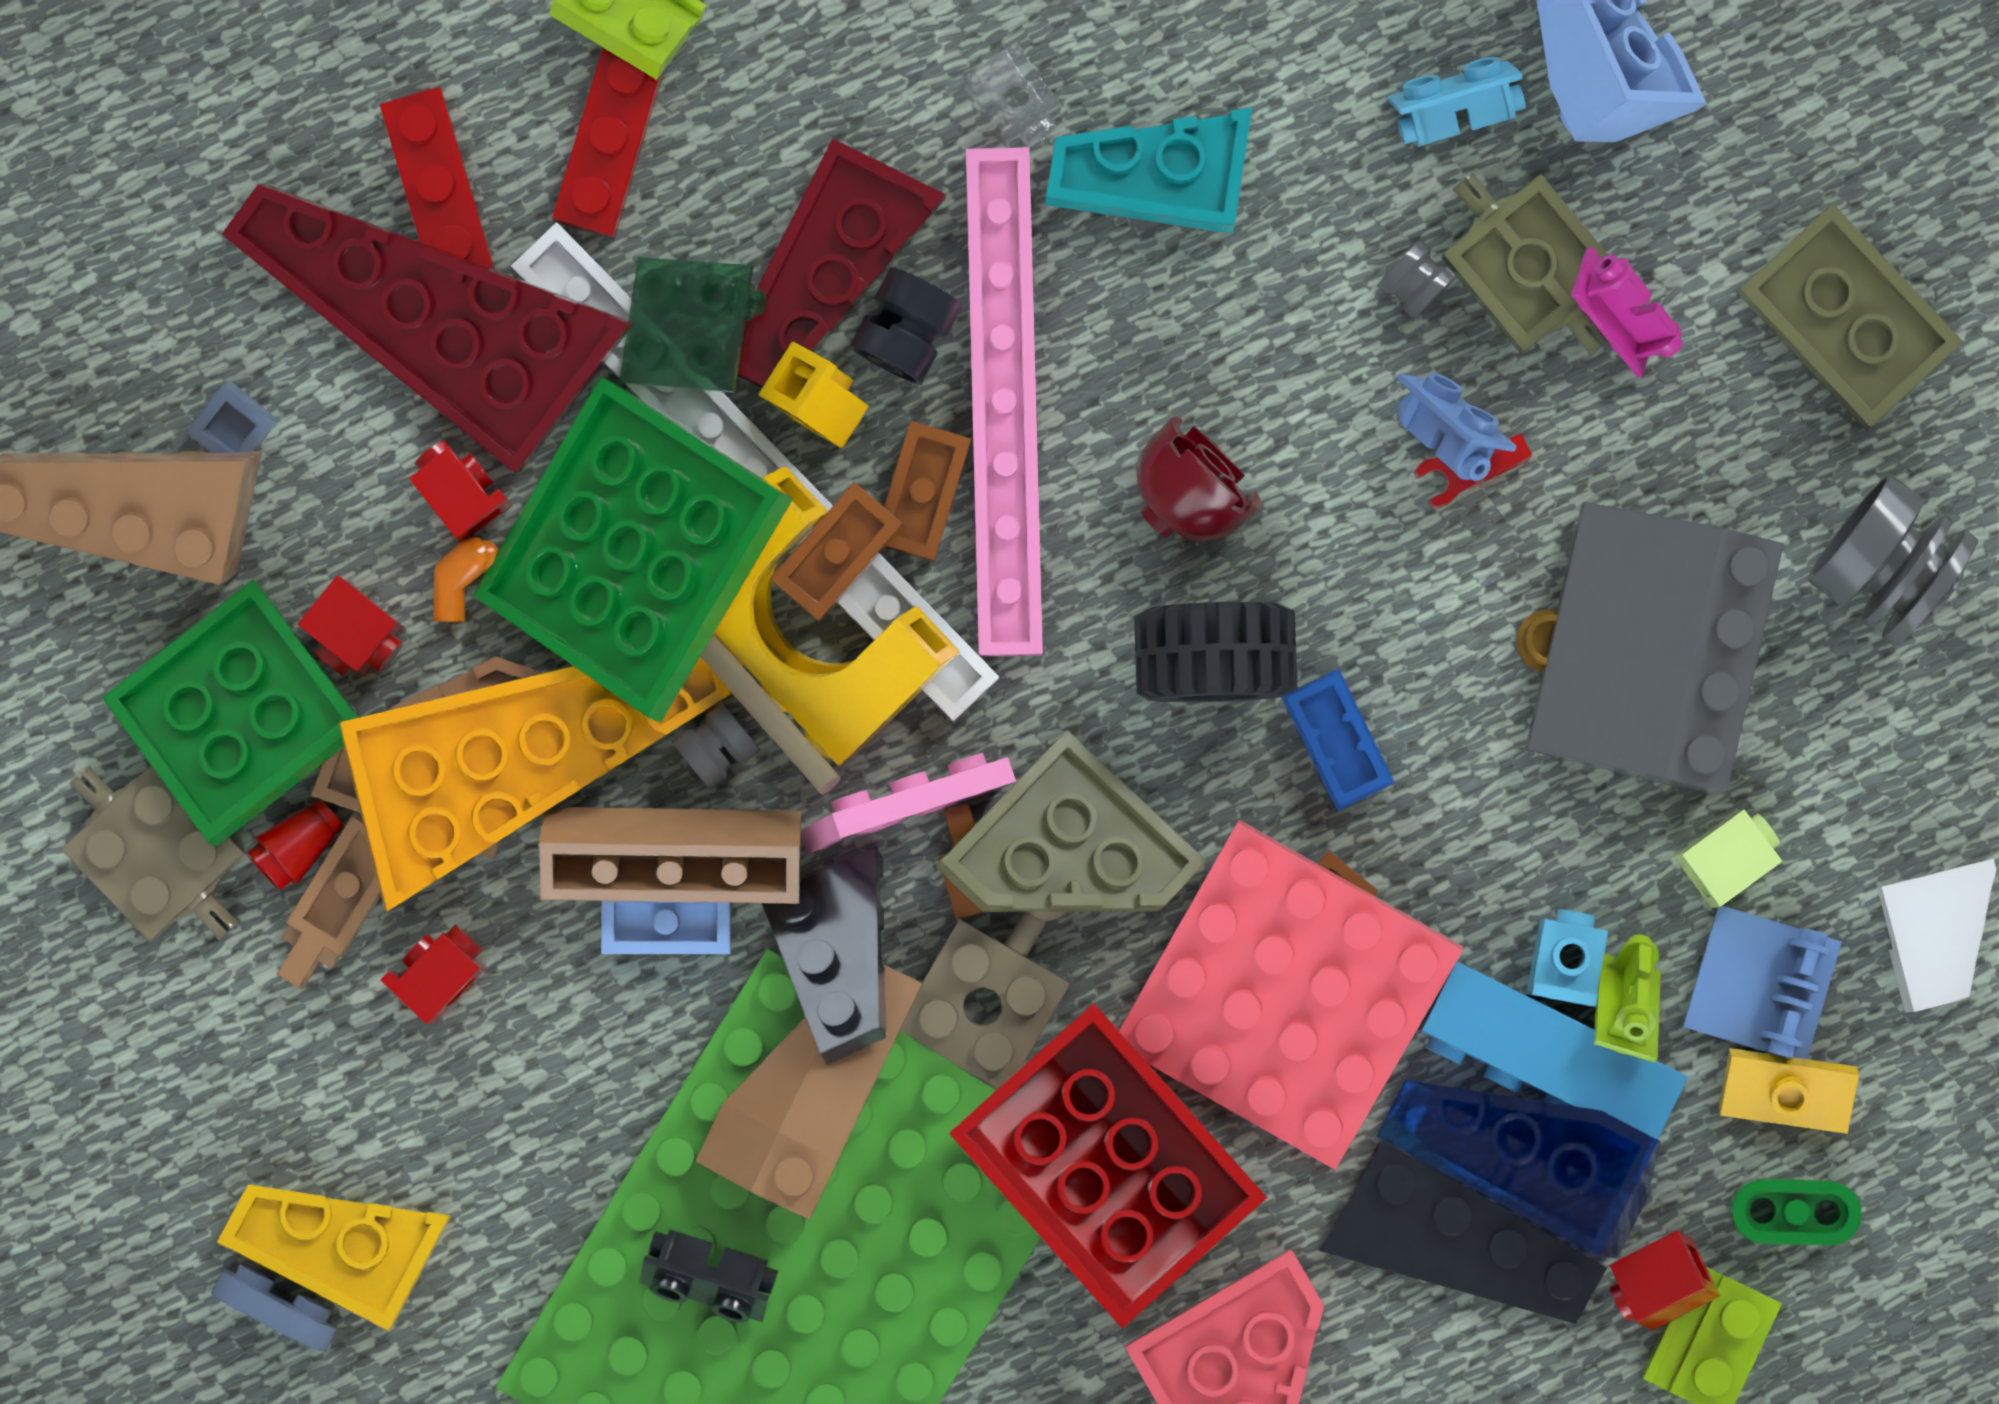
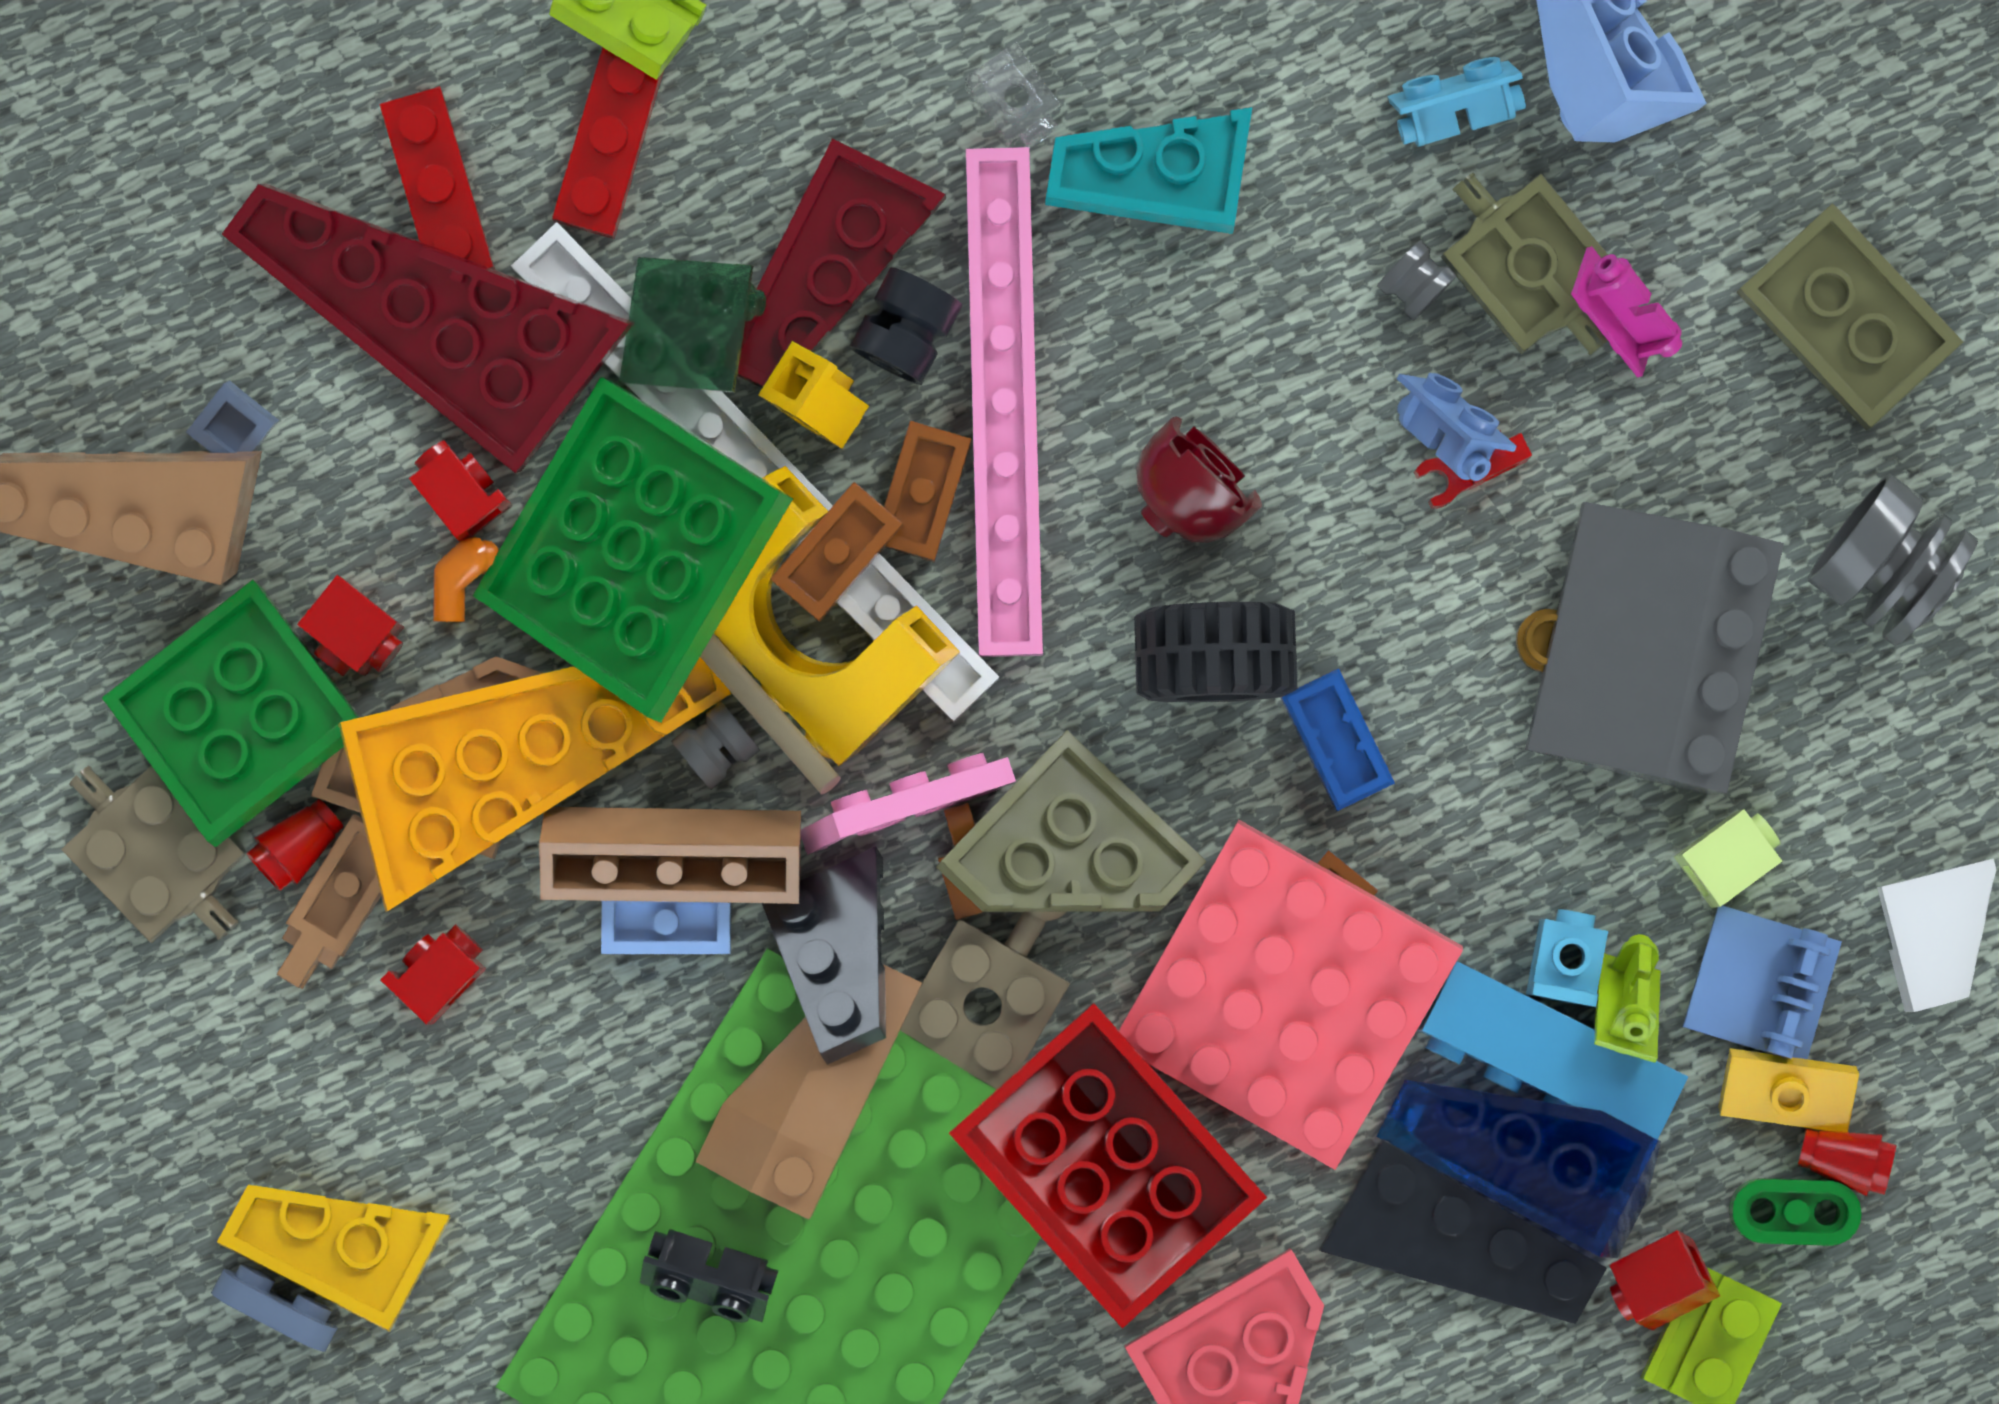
none -> red cone [1798,1129,1897,1197]

